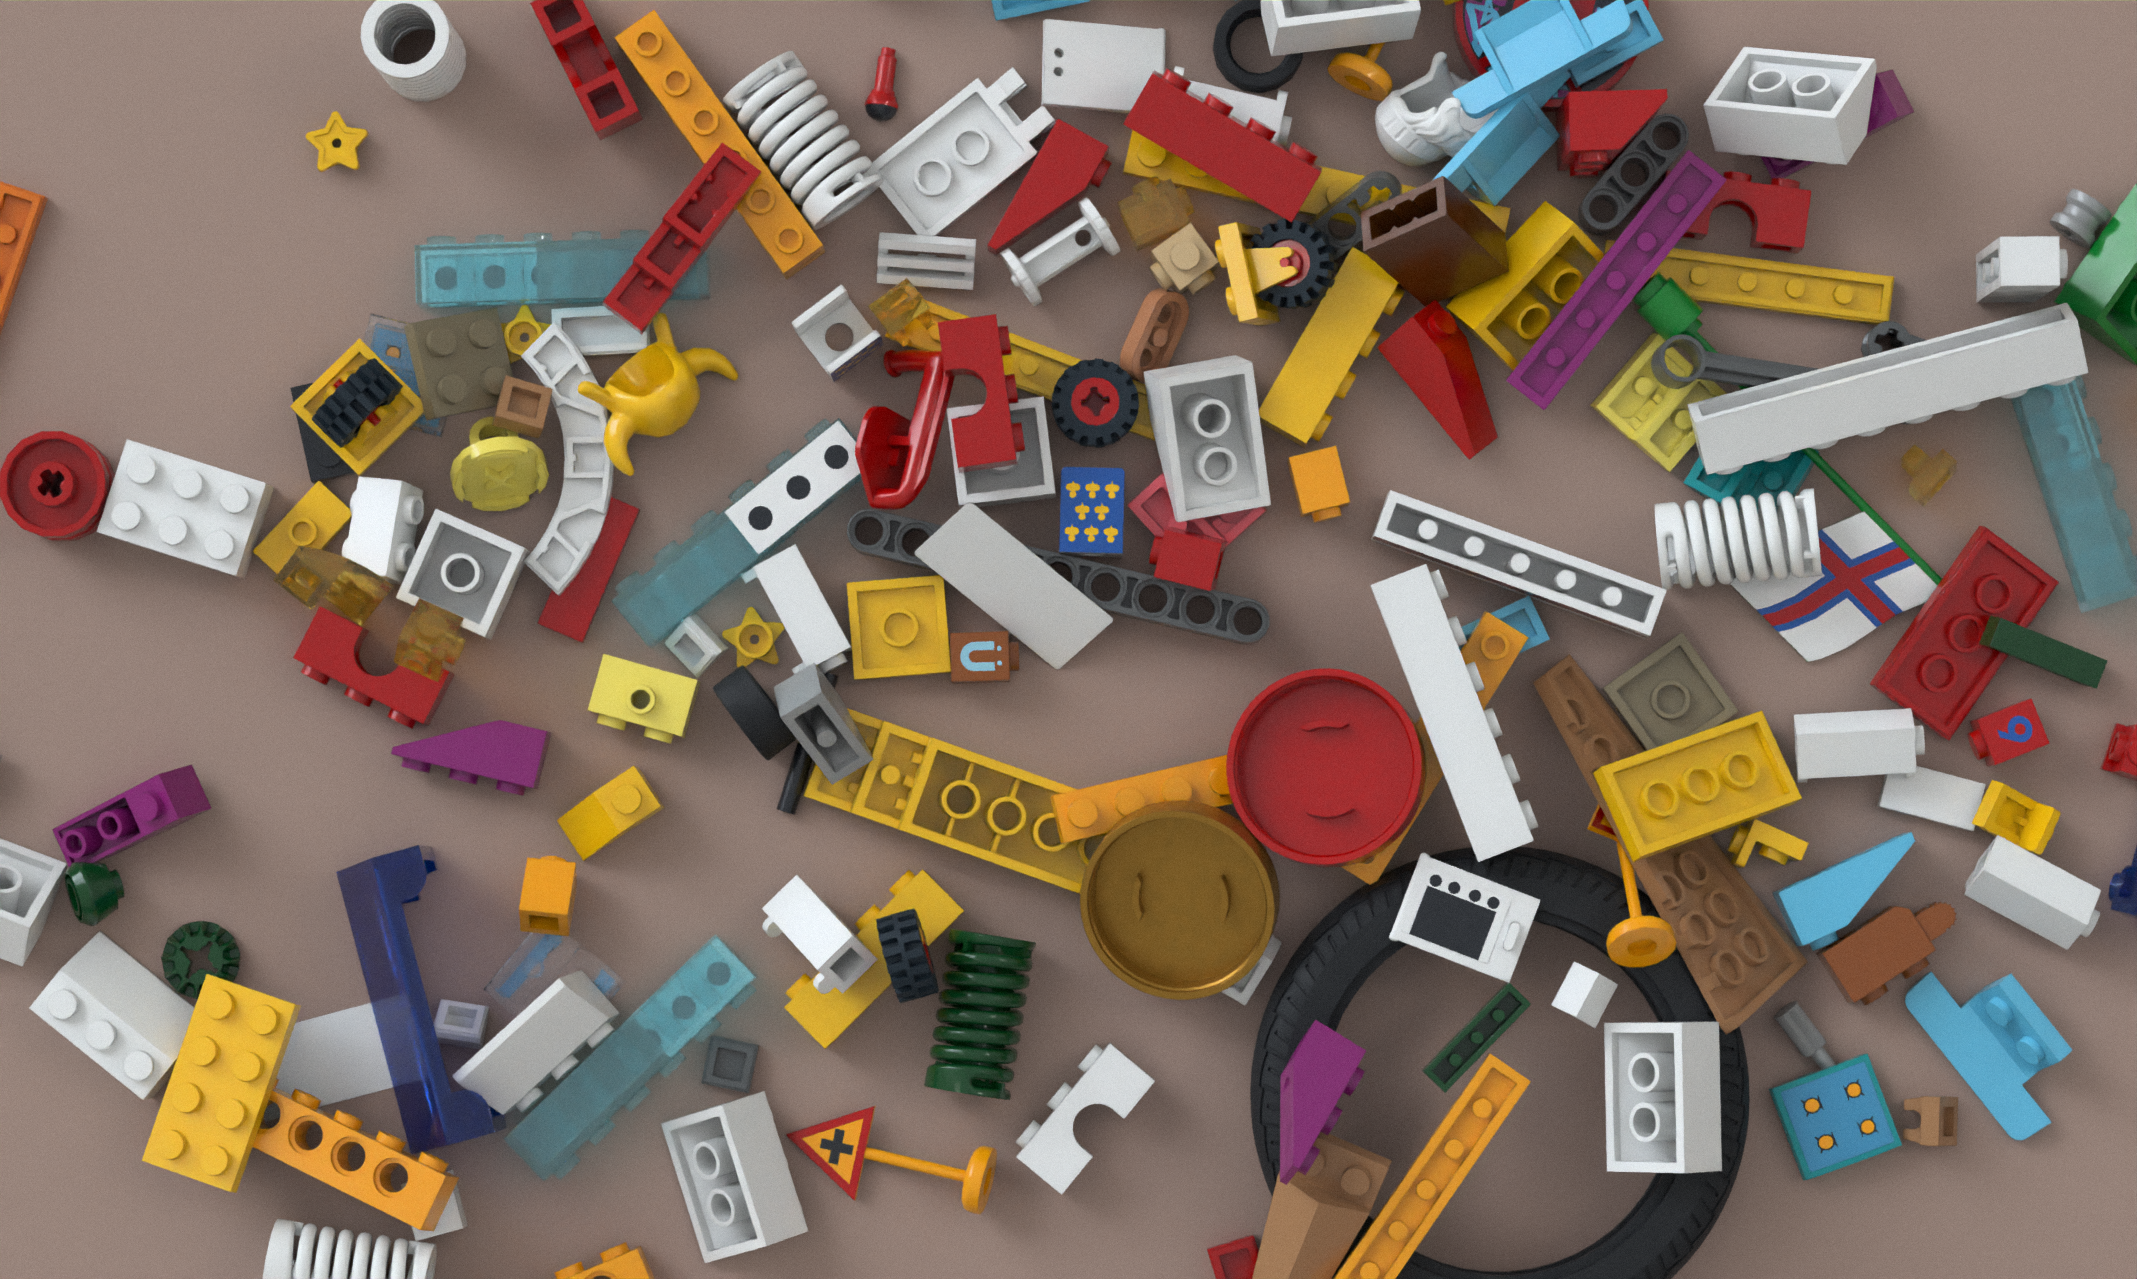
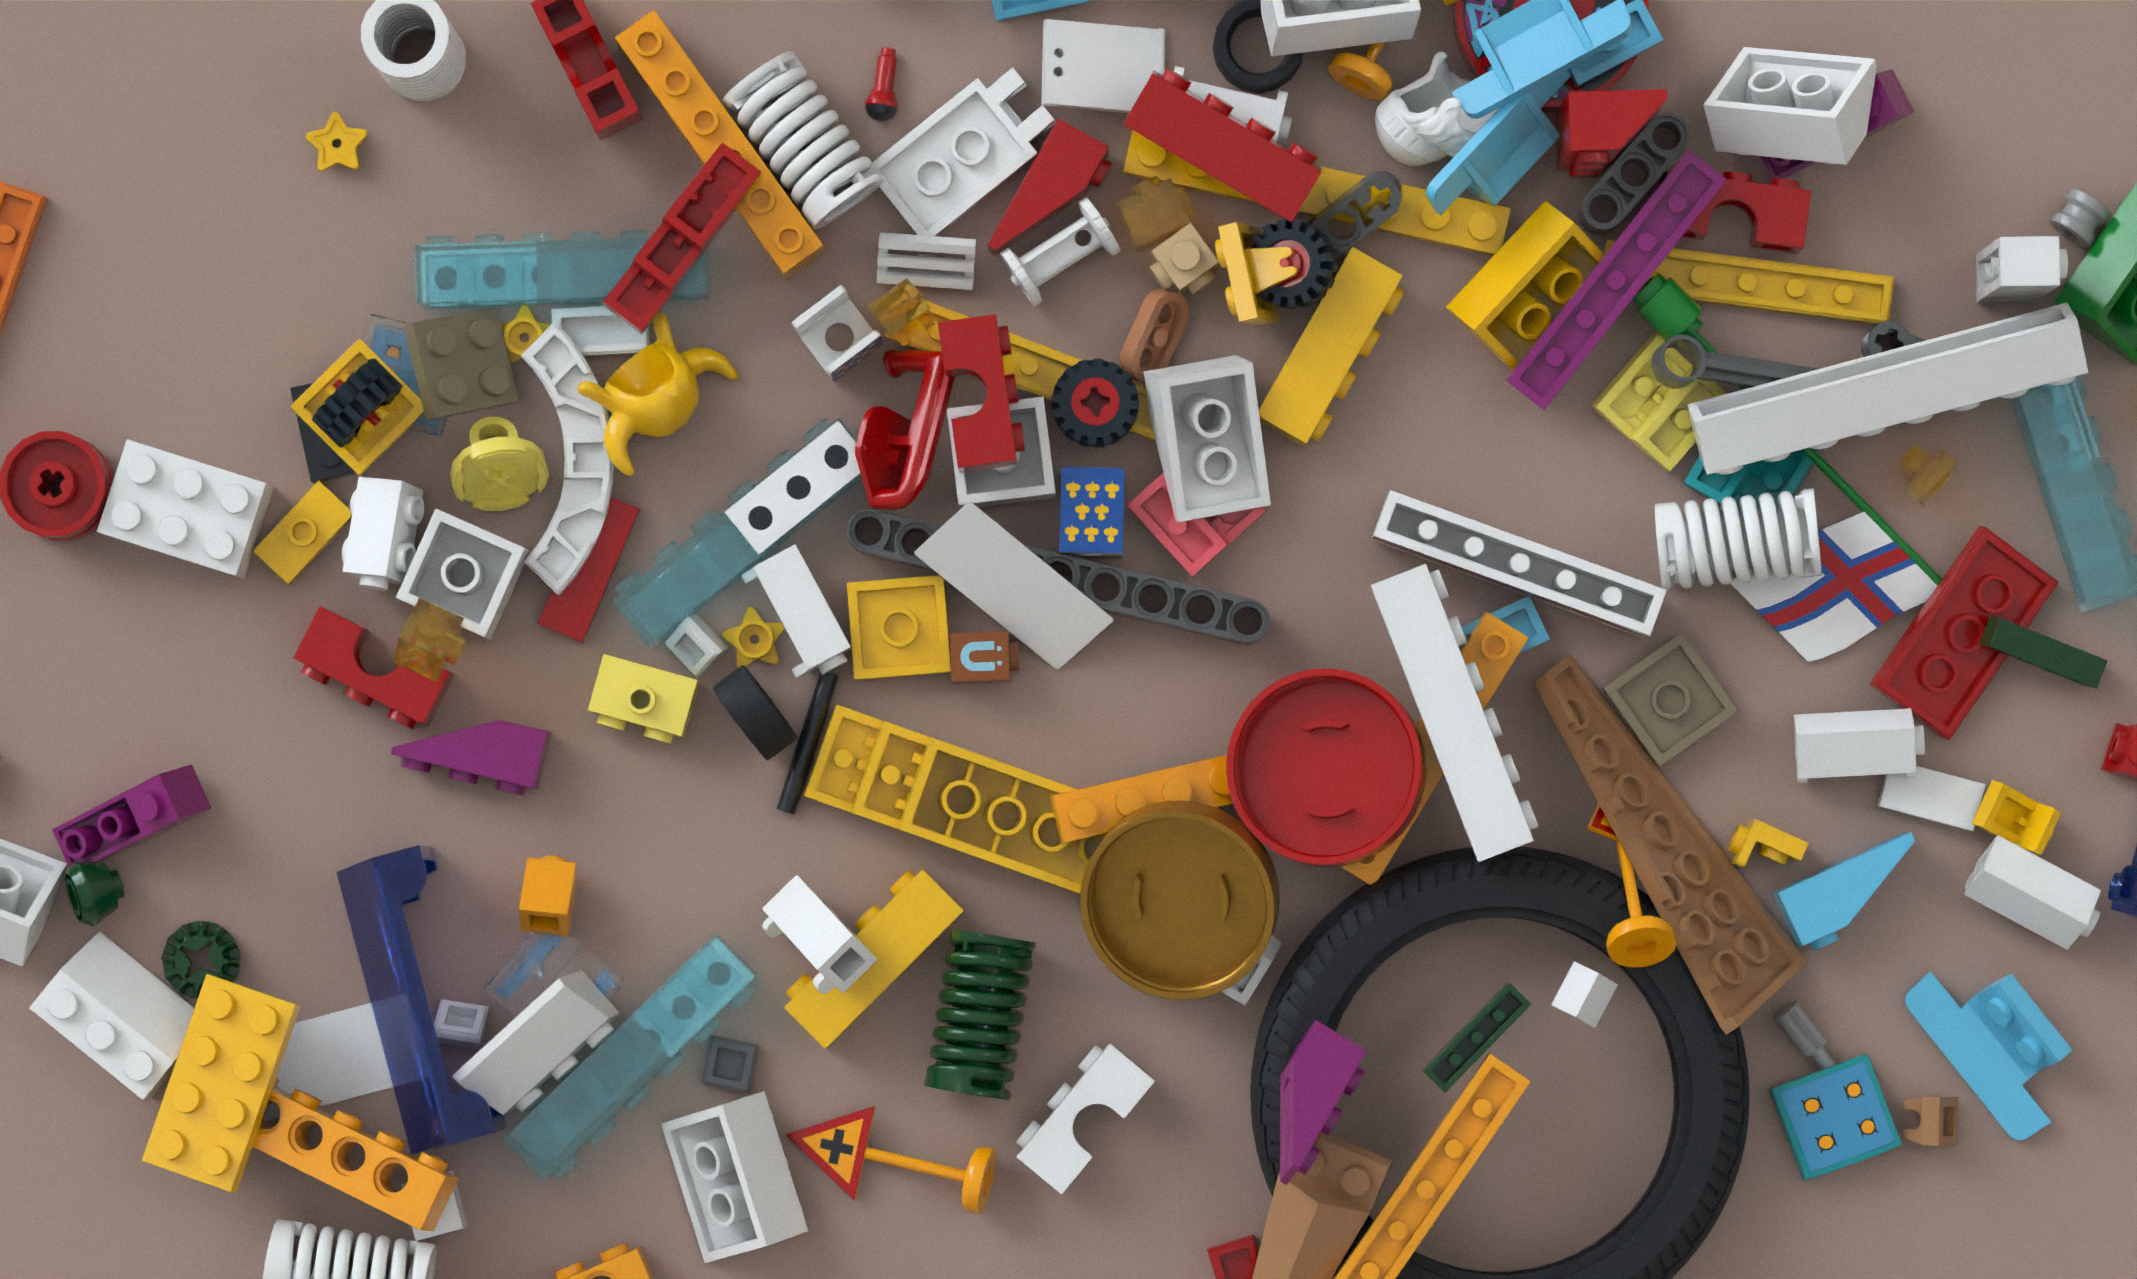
clear yellow slope [274,546,394,626] -> none
medium nougat tile [492,375,552,439] -> none
yellow slope [557,766,665,861] -> none
light grey slope [773,662,873,785] -> none
black wheel [876,908,939,1003] -> none
red brick [1149,527,1227,591] -> none
light orange brick [1287,446,1350,523] -> none
reddish brown brick [1360,176,1509,307] -> none
red slope [1377,300,1498,460] -> none
white container [1389,853,1540,982] -> none
yellow plate [1593,711,1802,862] -> none
white slope [1604,1022,1722,1173] -> none
dark orange hinge [1816,902,1957,1006] -> none
red brick [1967,698,2050,766] -> none

